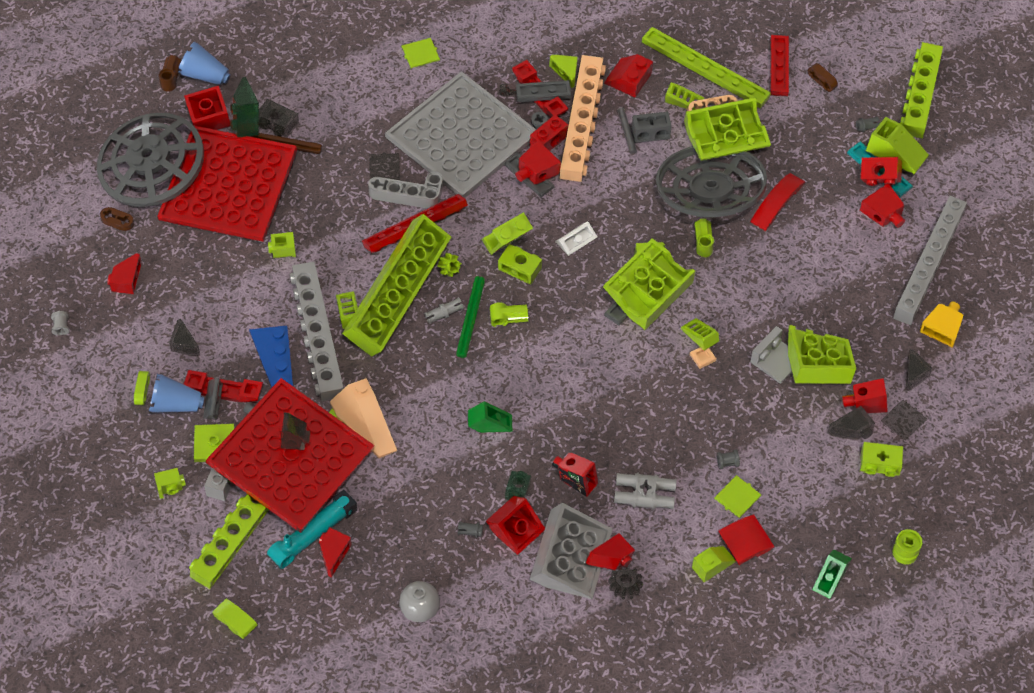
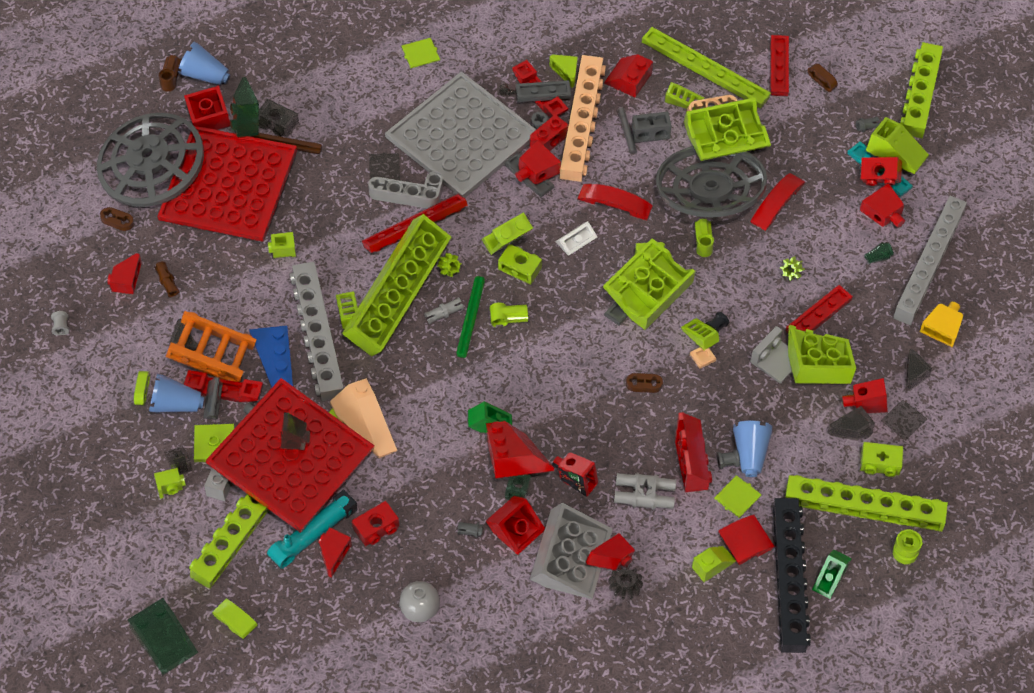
none -> clear green slope [128,598,198,675]
none -> reddish brown pin [154,261,180,298]
none -> clear smoke slope [164,446,192,475]
none -> orange fence [166,311,257,382]
none -> red brick [352,501,399,547]
none -> red wedge [486,421,554,478]
none -> red slope [577,184,653,220]
none -> reddish brown beam [626,373,663,393]
none -> red wedge [675,412,712,492]
none -> black bush [705,312,730,333]
none -> medium blue cone [733,421,772,477]
none -> black brick [773,498,811,653]
none -> lime gear [780,256,805,281]
none -> red plate [785,285,853,333]
none -> lime brick [785,475,948,532]
none -> clear green cone [864,242,894,264]

